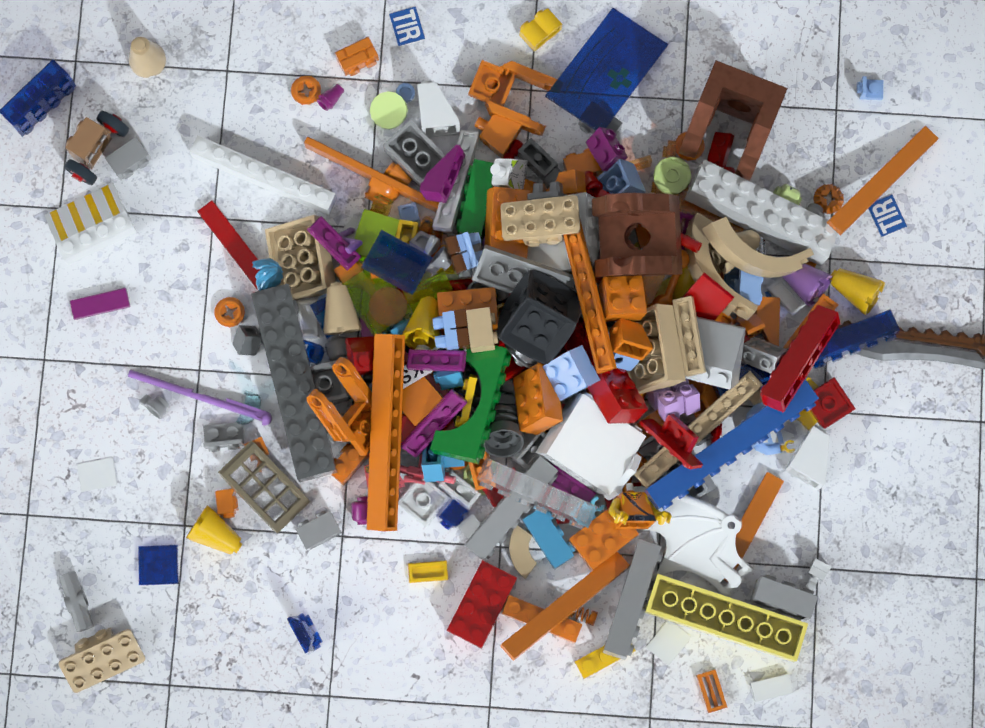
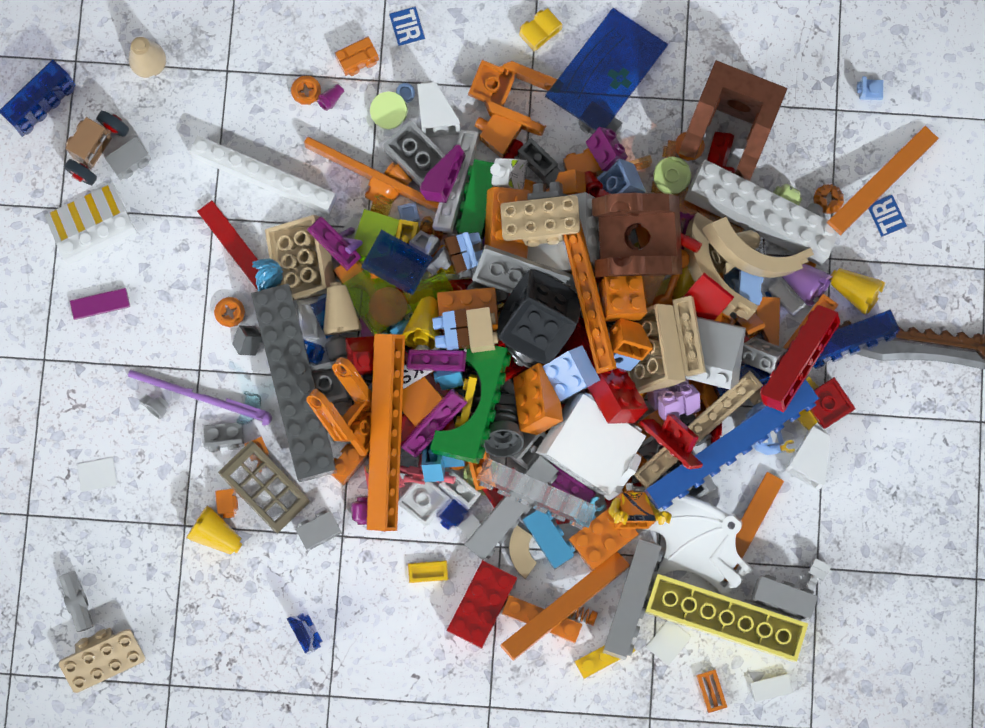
clear blue tile [138,545,179,586] -> none

